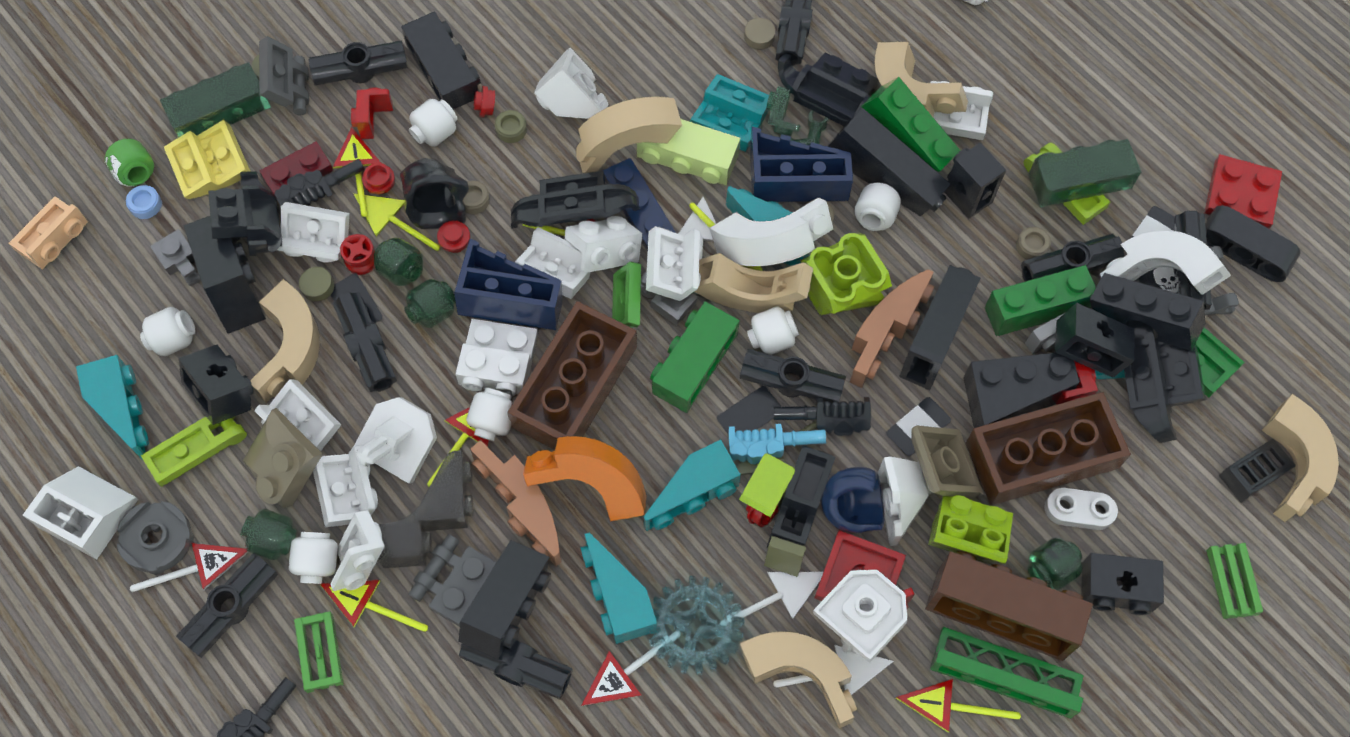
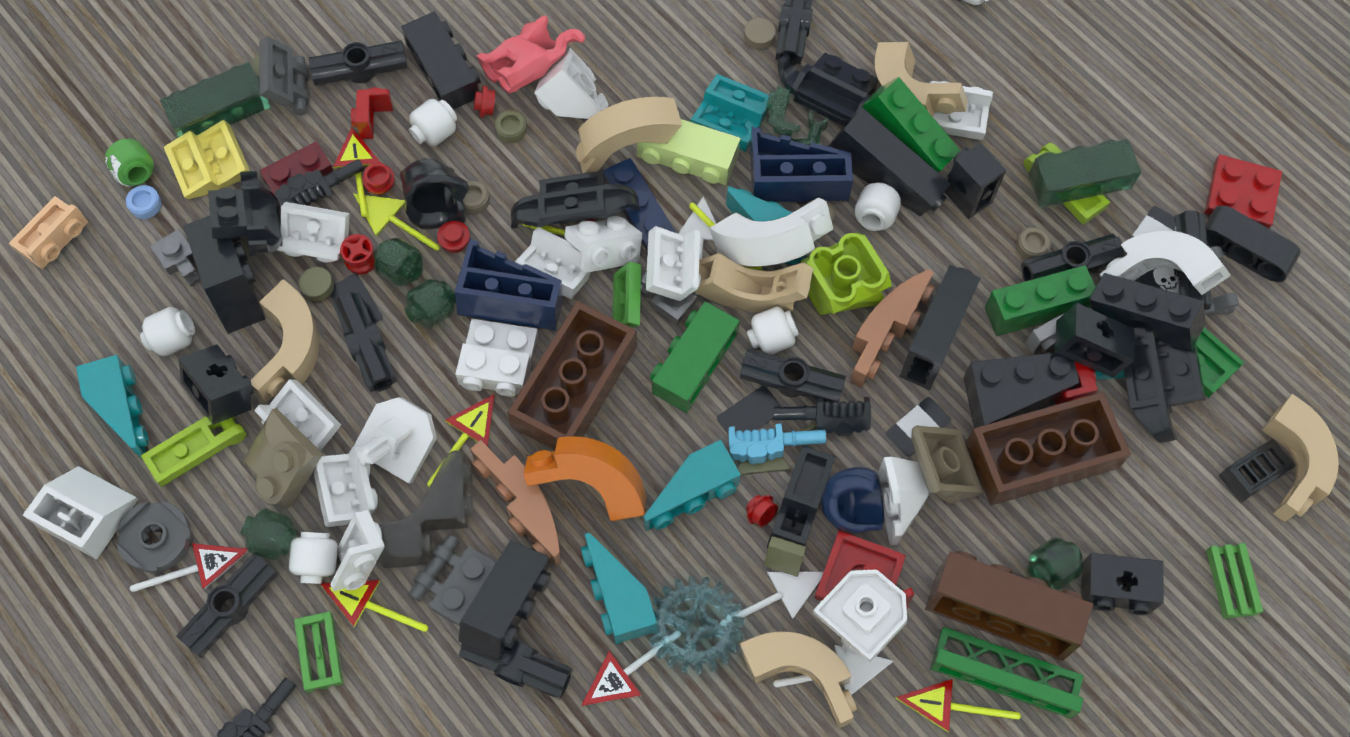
white head [466,388,513,441] -> none
lime slope [739,453,795,517] -> none
lime slope [928,495,1013,565] -> none
white plate [1044,488,1118,530] -> none
none -> coral animal [476,15,585,94]

